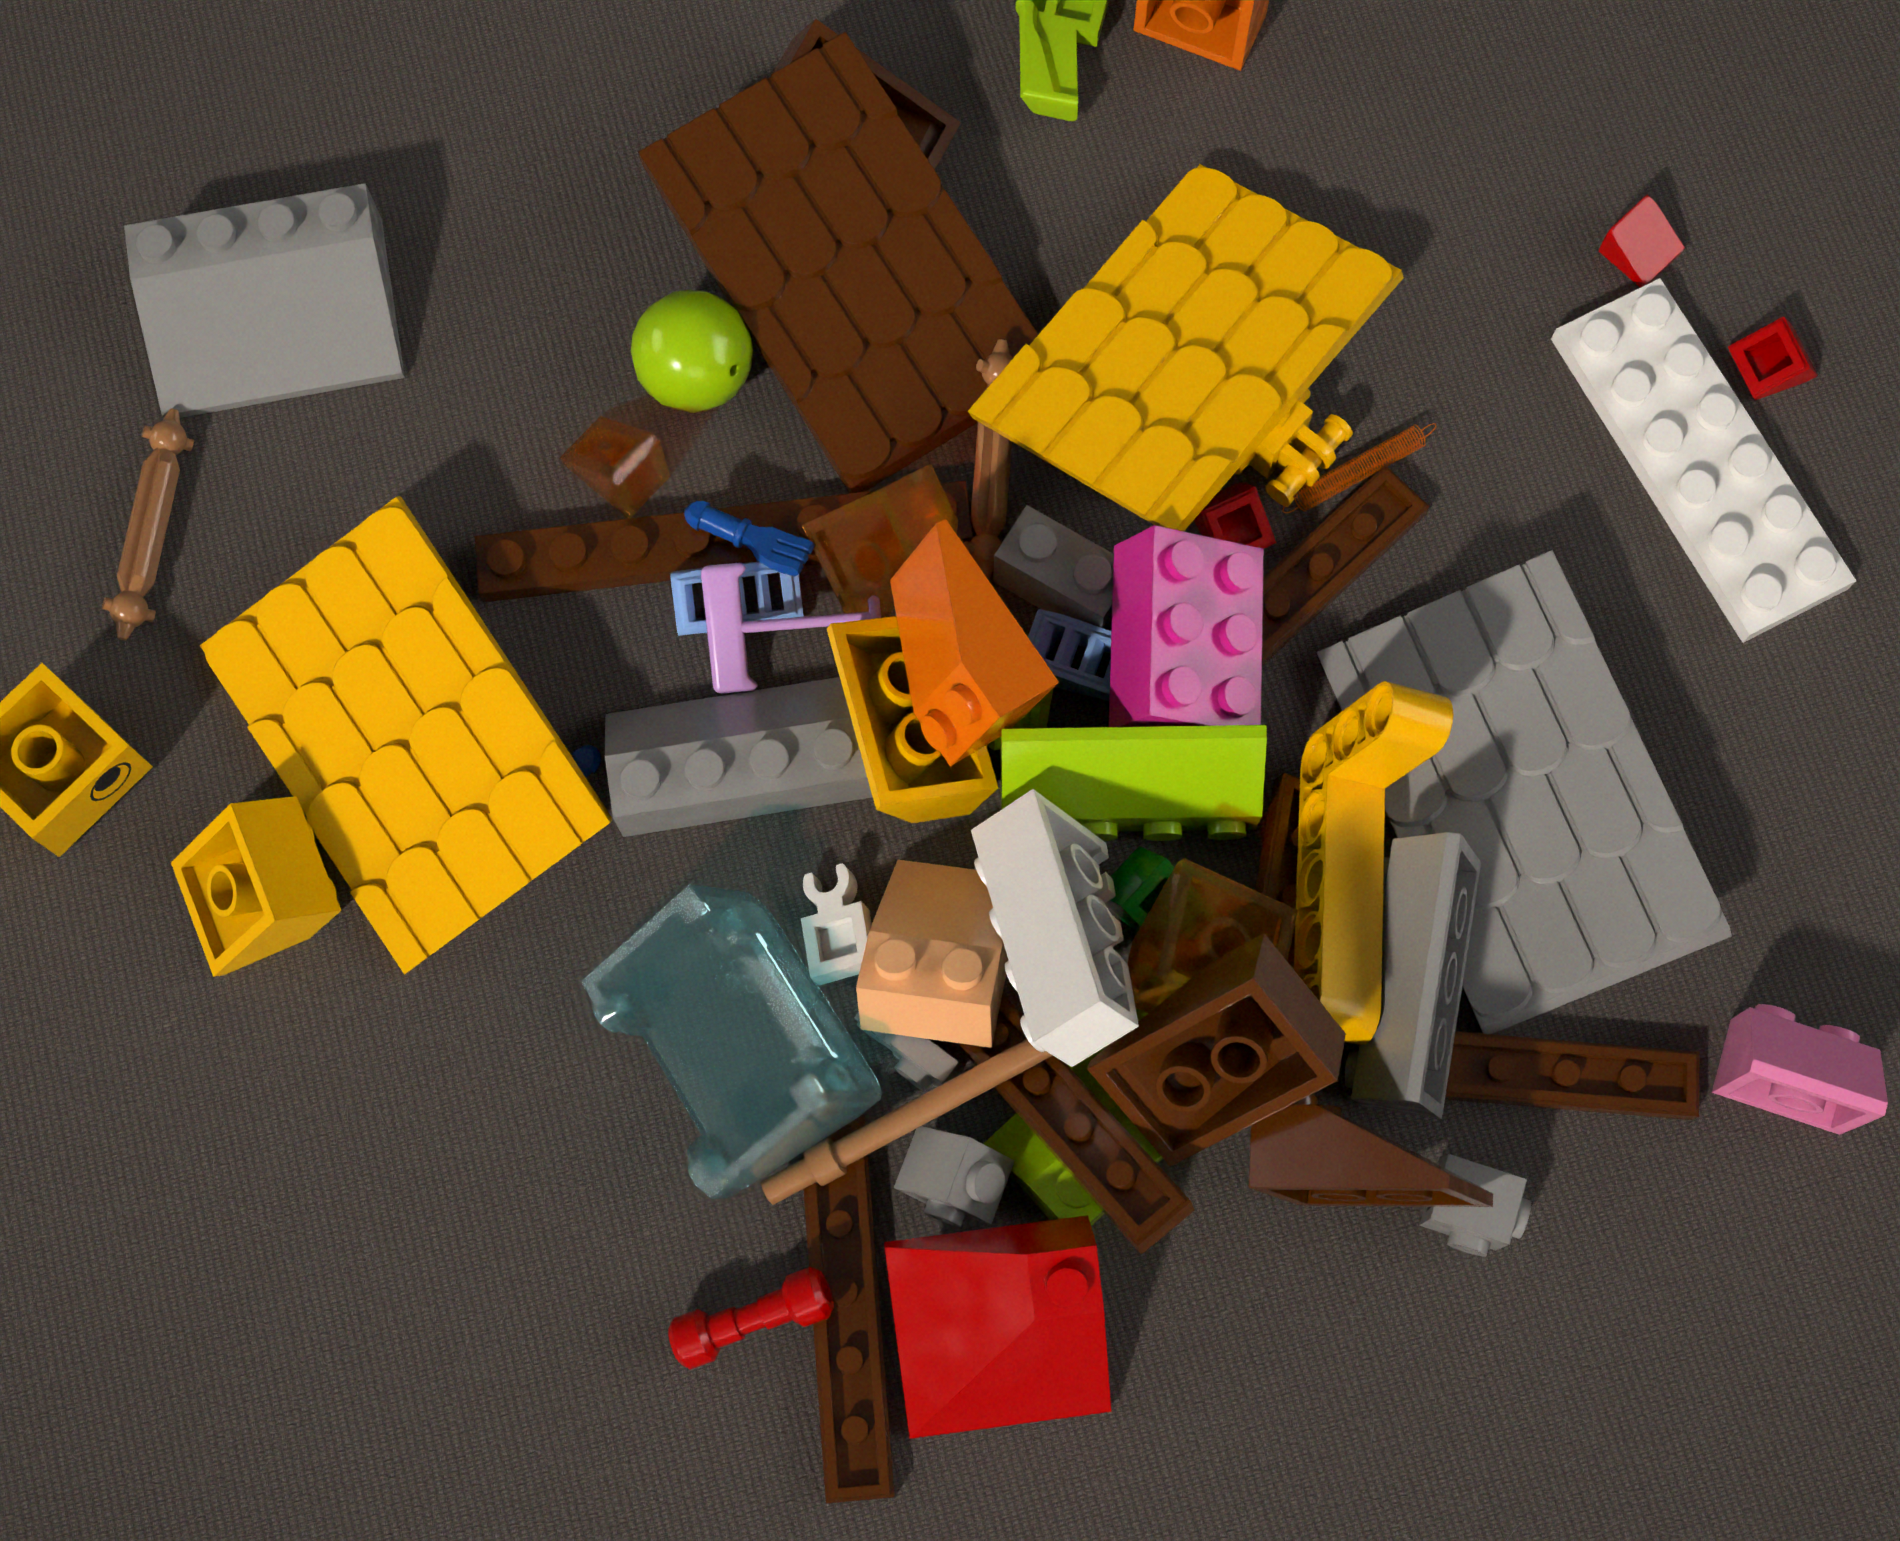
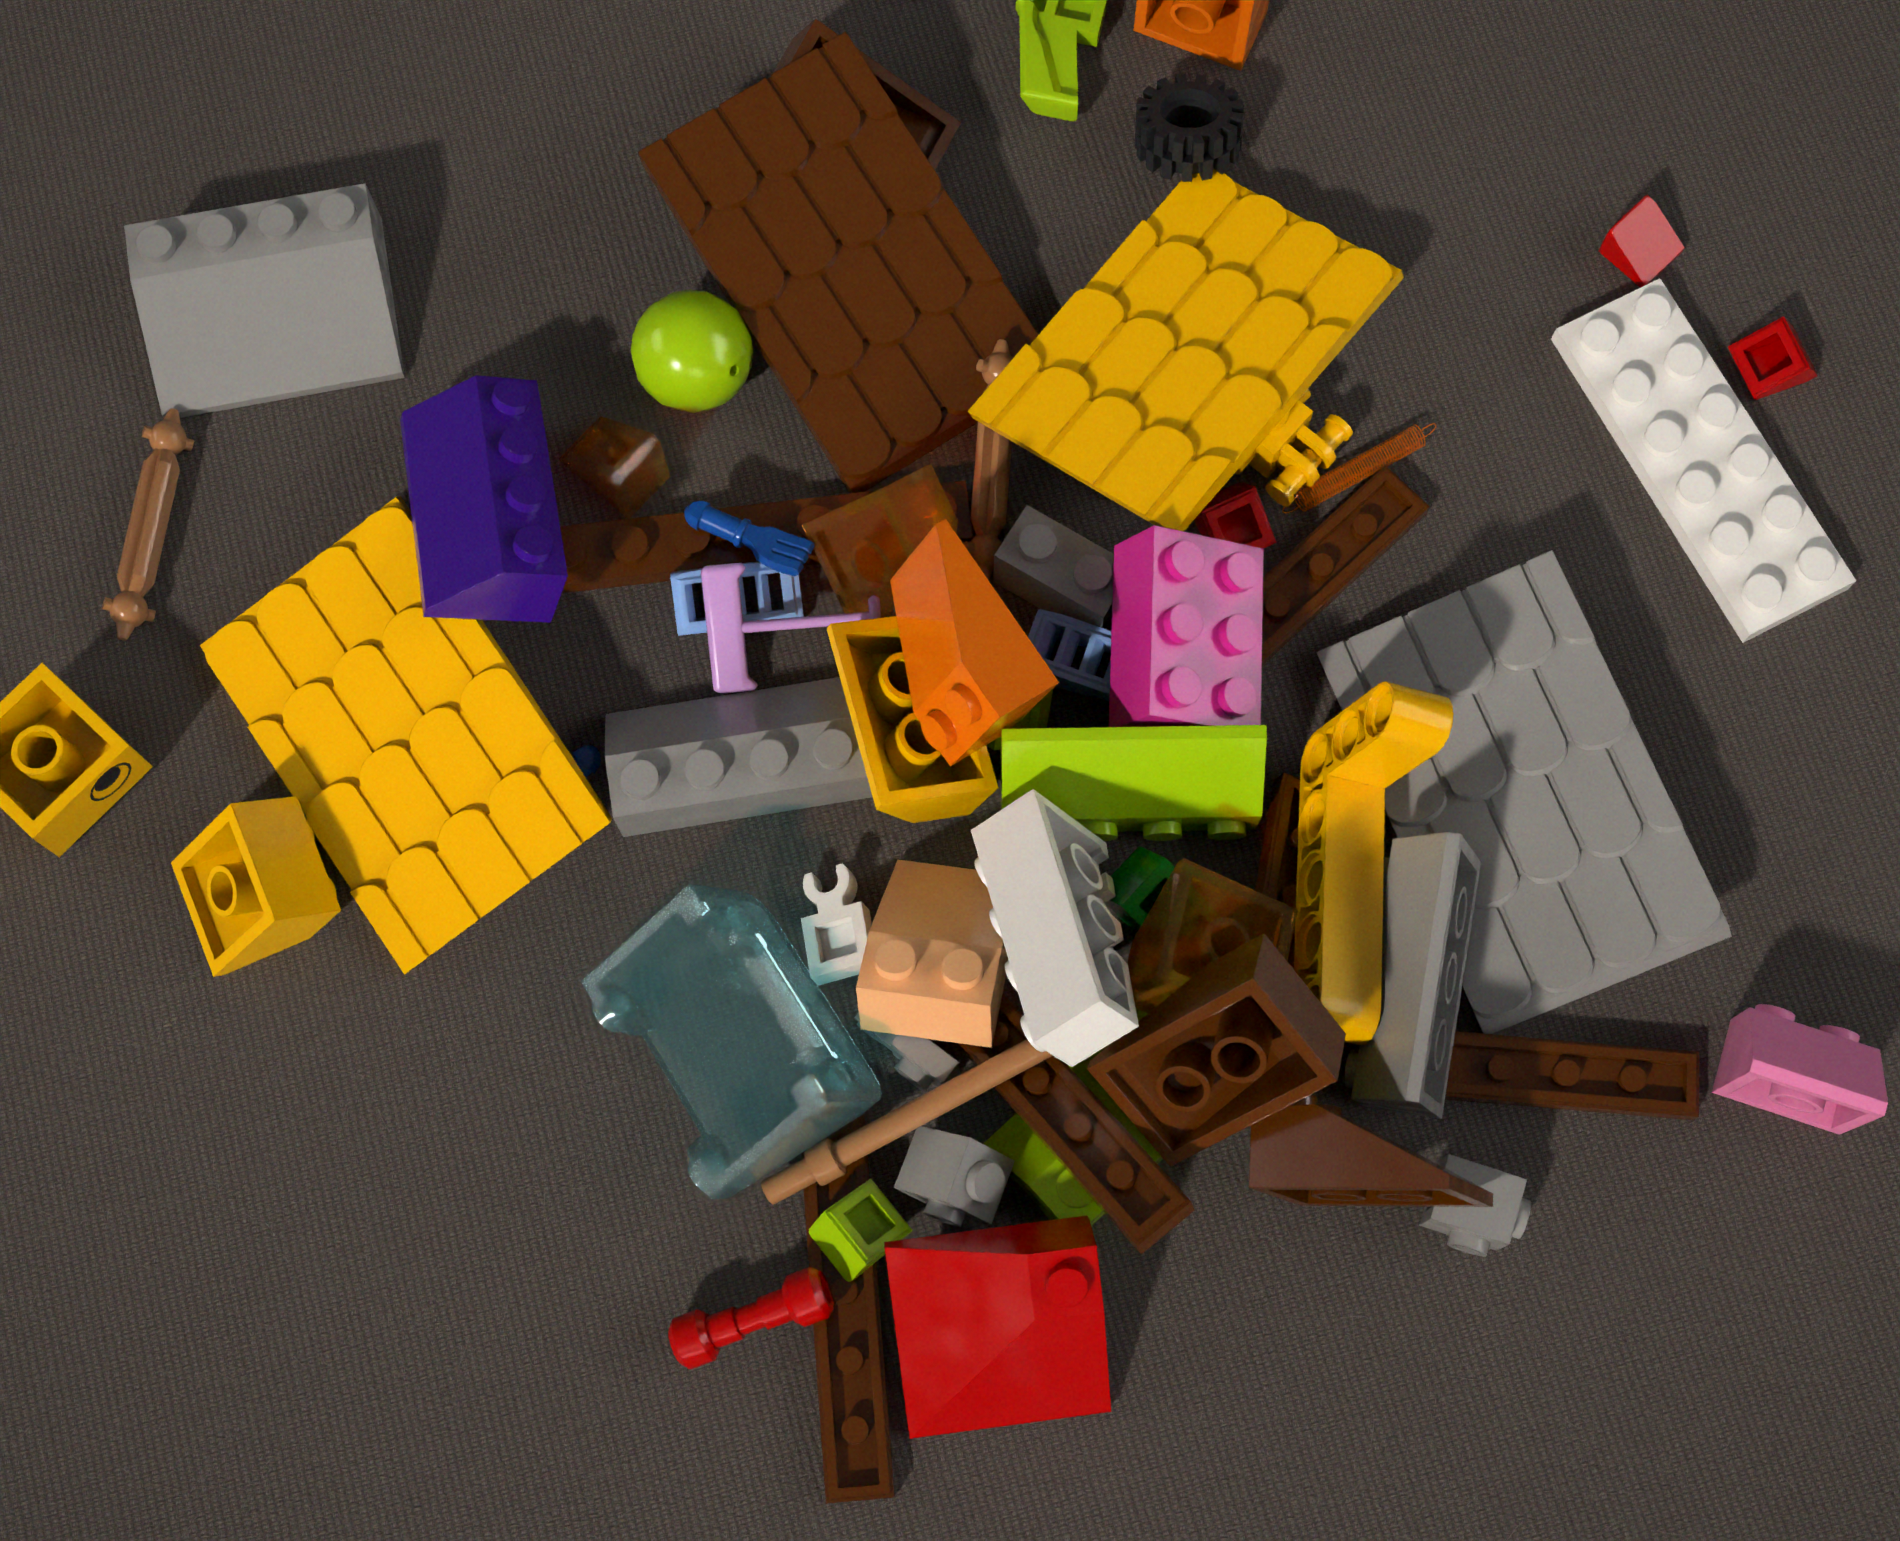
none -> dark purple slope [400,375,568,623]
none -> lime slope [809,1178,913,1282]
none -> black tyre [1135,74,1244,182]

